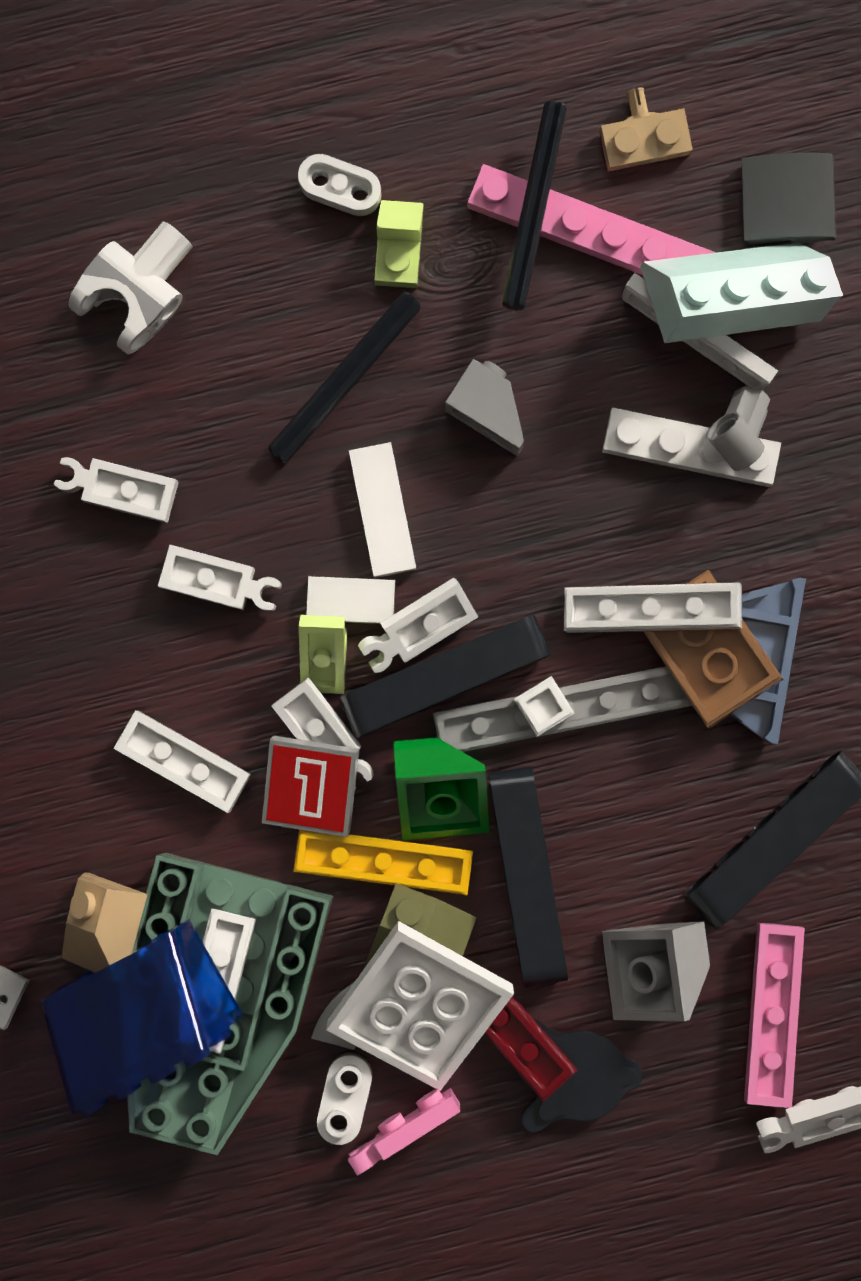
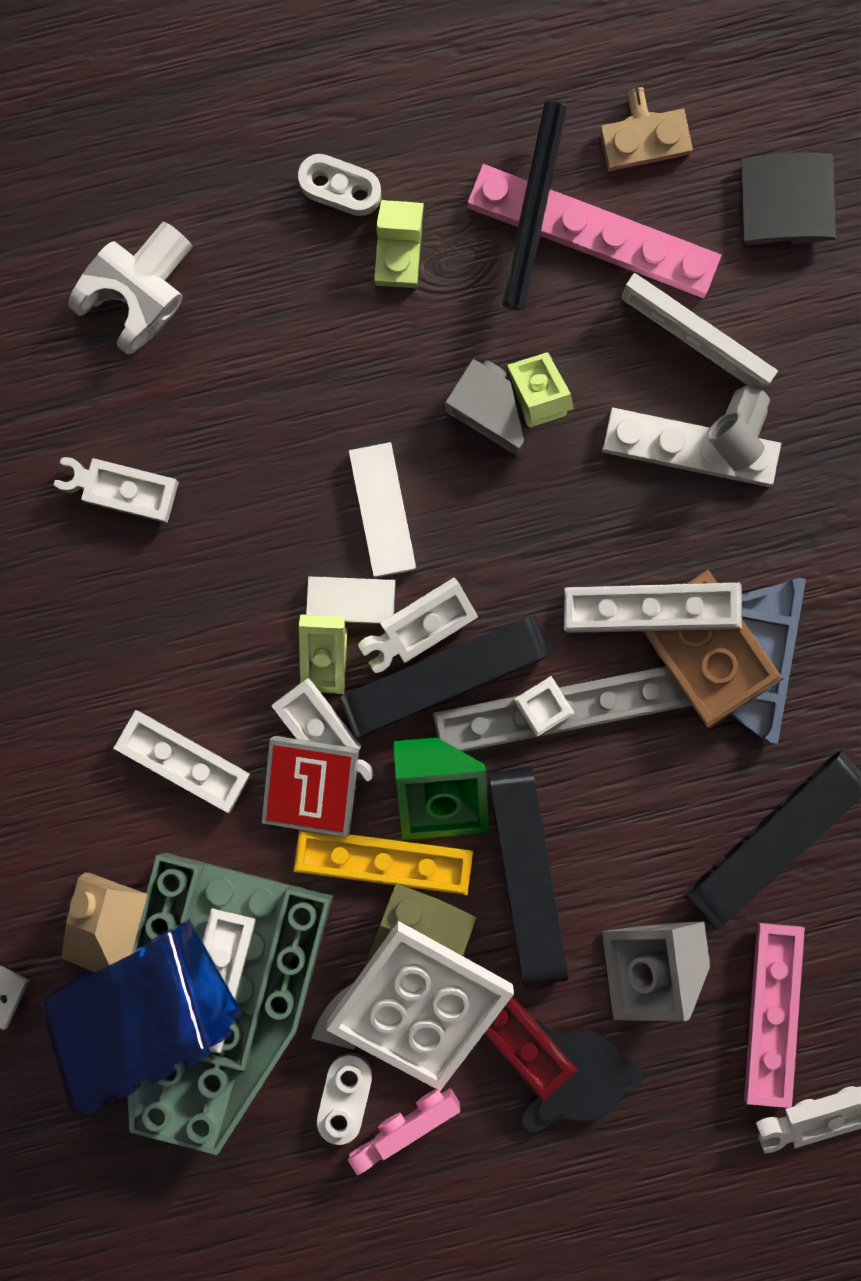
white plate [158,545,282,612] -> none
black axle [268,292,420,463] -> none
light aqua slope [640,243,843,343] -> none
none -> yellowish green slope [507,352,574,427]

